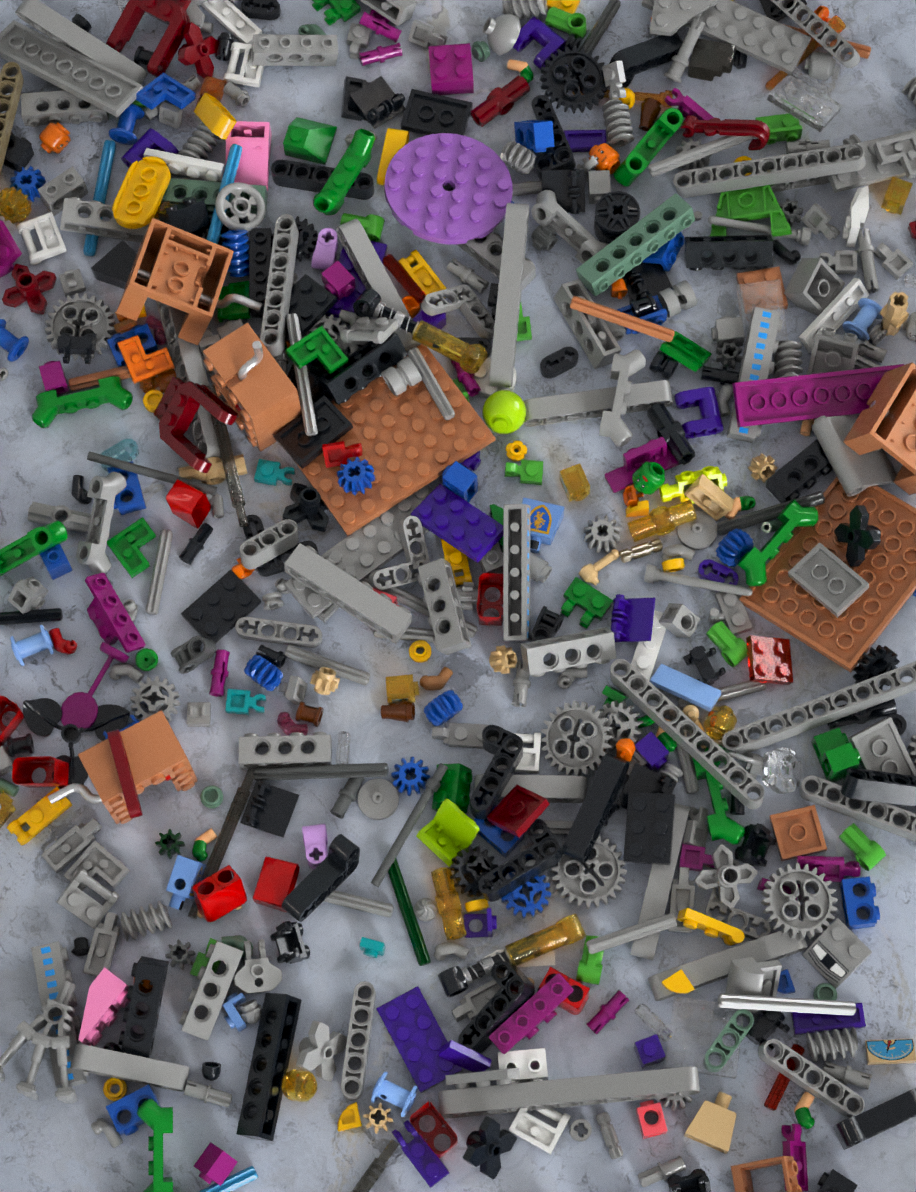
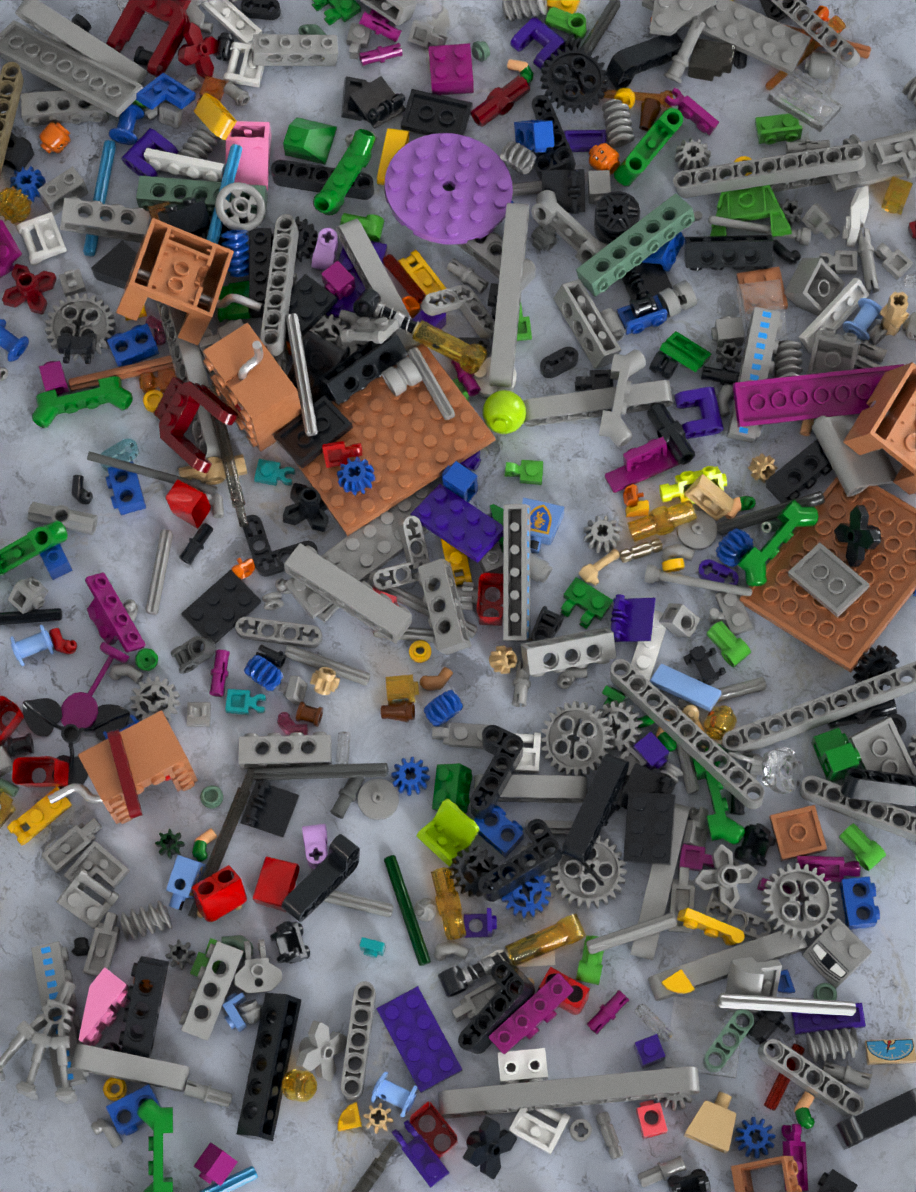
light grey plate [76,472,127,574] -> none
green plate [107,517,156,578] -> none
yellow tile [112,156,171,229] -> none
clear orange tile [113,313,138,333] -> none
orange tile [117,335,175,384] -> none
black hinge [202,1062,221,1081] -> none
light grey beam [240,519,299,569] -> none
green plate [286,326,348,374] -> none
dark grey bar [371,763,448,888] -> none
dark purple tile [438,1040,492,1072] -> none
light grey plate [445,1068,520,1089] -> none
yellow tile [465,899,489,912] -> none
light grey piece [483,14,521,55] -> none
dark red plate [486,785,550,838] -> none
yellow plate [506,440,527,462] -> none
clear yellow brick [559,463,590,502] -> none
nougat axle [570,296,675,342] -> none
light grey piece [577,156,599,173] -> none
light grey plate [602,61,626,100] -> none
orange piece [610,278,628,299] -> none
orange piece [616,738,635,762] -> none
green head [632,461,665,495] -> none
light grey axle [648,135,756,177] -> none
dark red piece [681,115,770,150] -> none
clear red plate [746,635,793,685] -> none
none -> black plate [574,369,614,391]
none -> blue gear [734,1117,776,1159]

